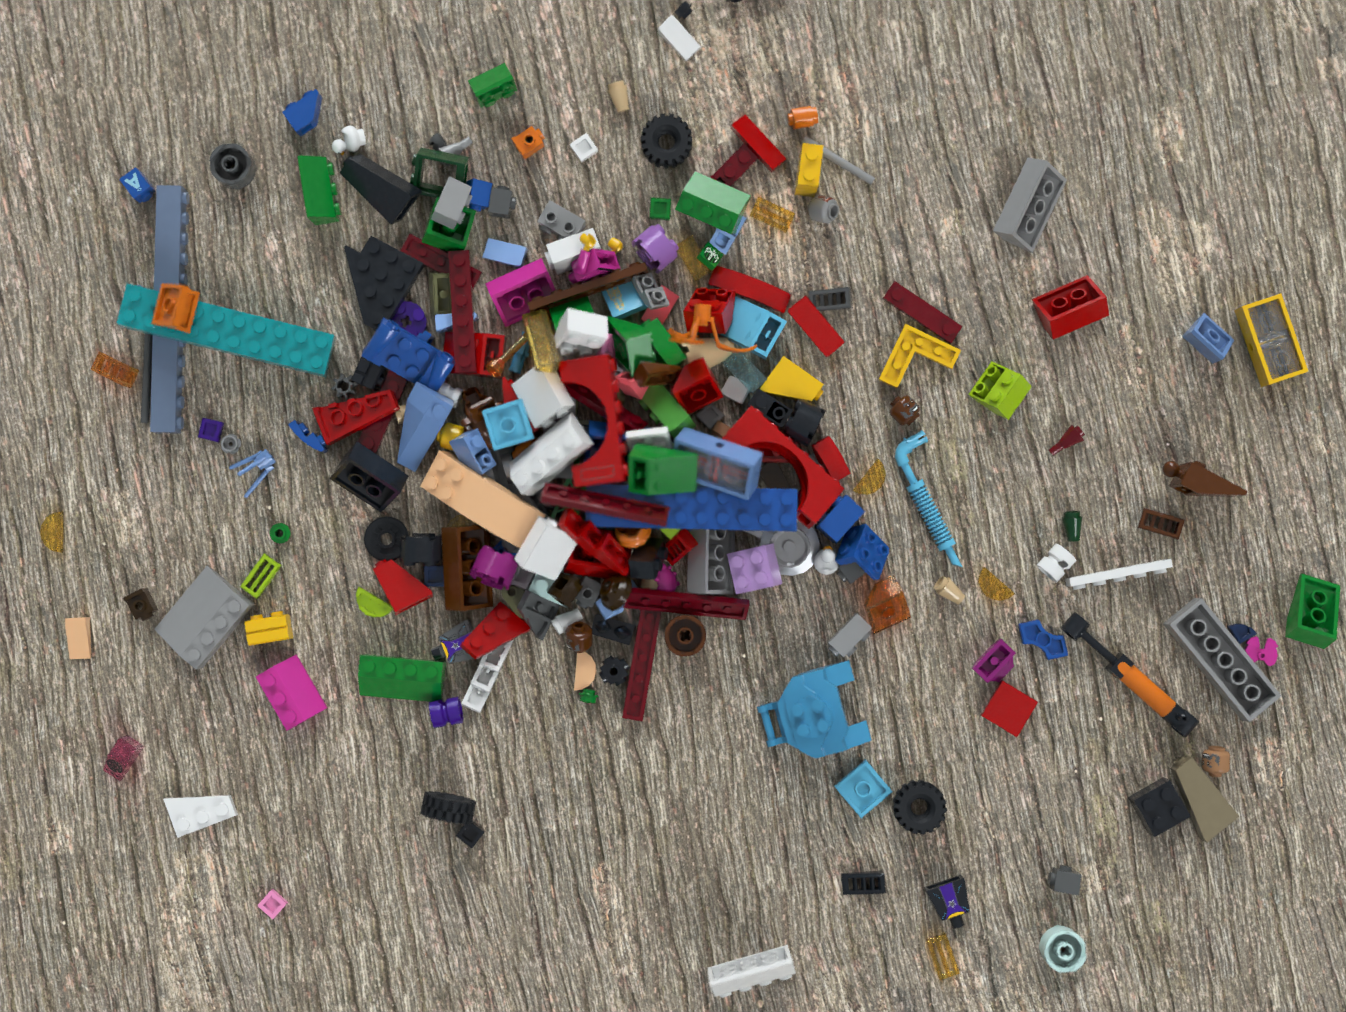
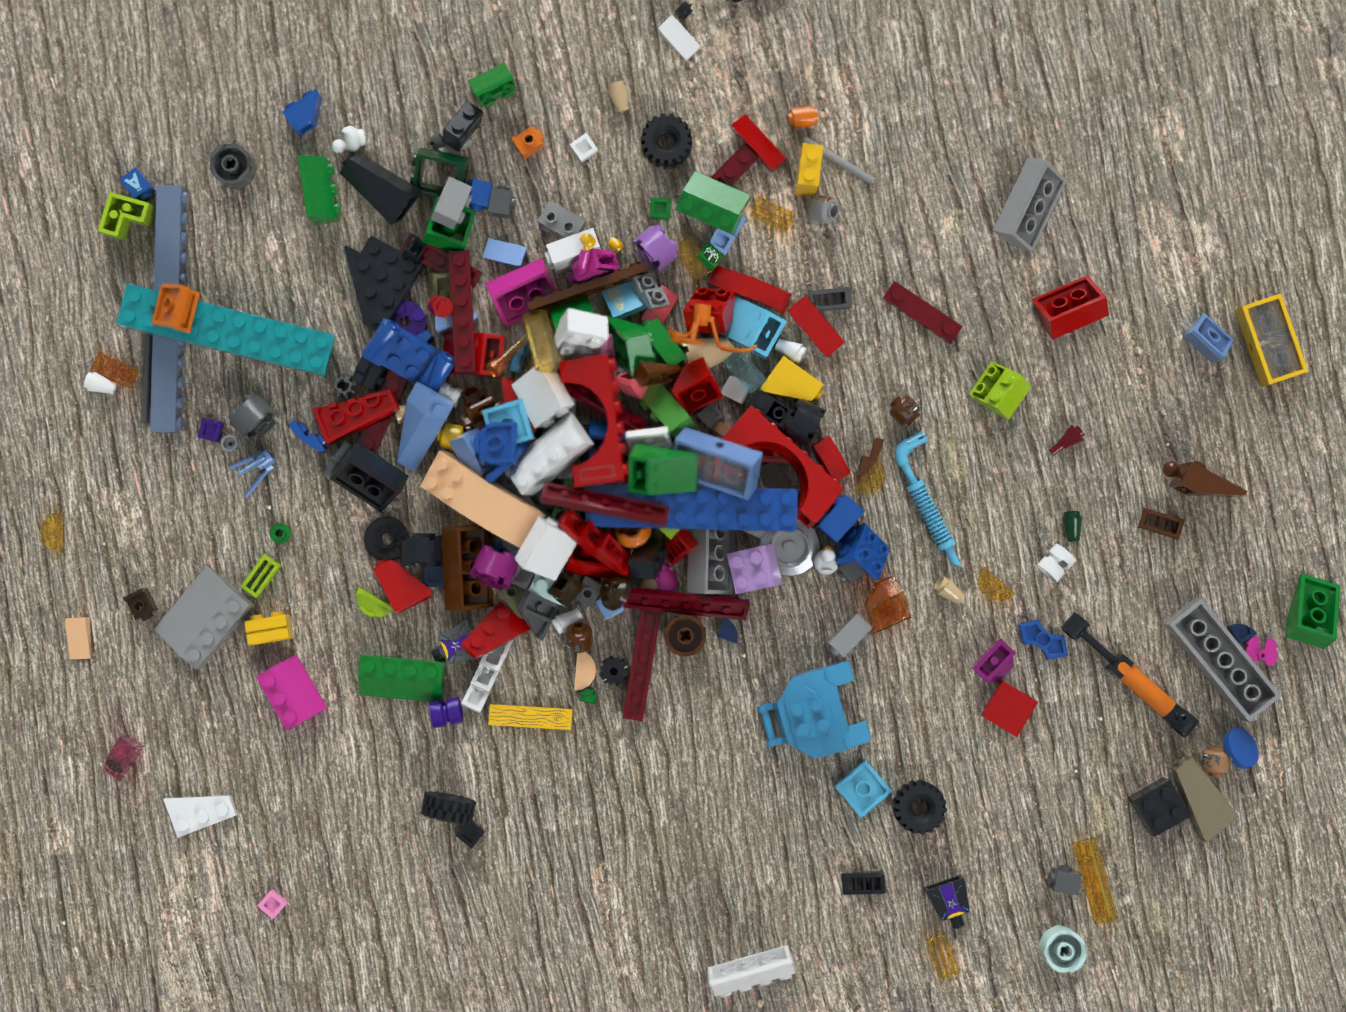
black tile [591,614,635,645] -> none
yellow plate [878,324,961,389] -> none
white plate [1065,559,1173,590] -> none
none -> white cone [83,372,117,395]
none -> lime brick [98,192,156,241]
none -> dark grey brick [228,394,279,443]
none -> dark grey pin [322,439,353,481]
none -> black slope [401,234,427,263]
none -> red brick [428,295,453,318]
none -> black brick [442,101,483,152]
none -> blue tile [474,422,518,465]
none -> blue tile [486,441,530,483]
none -> yellow tile [488,704,573,730]
none -> dark blue tile [717,618,738,643]
none -> white cone [775,339,807,363]
none -> reddish brown slope [856,438,884,478]
none -> clear yellow slope [1072,837,1118,924]
none -> blue tile [1223,727,1259,769]

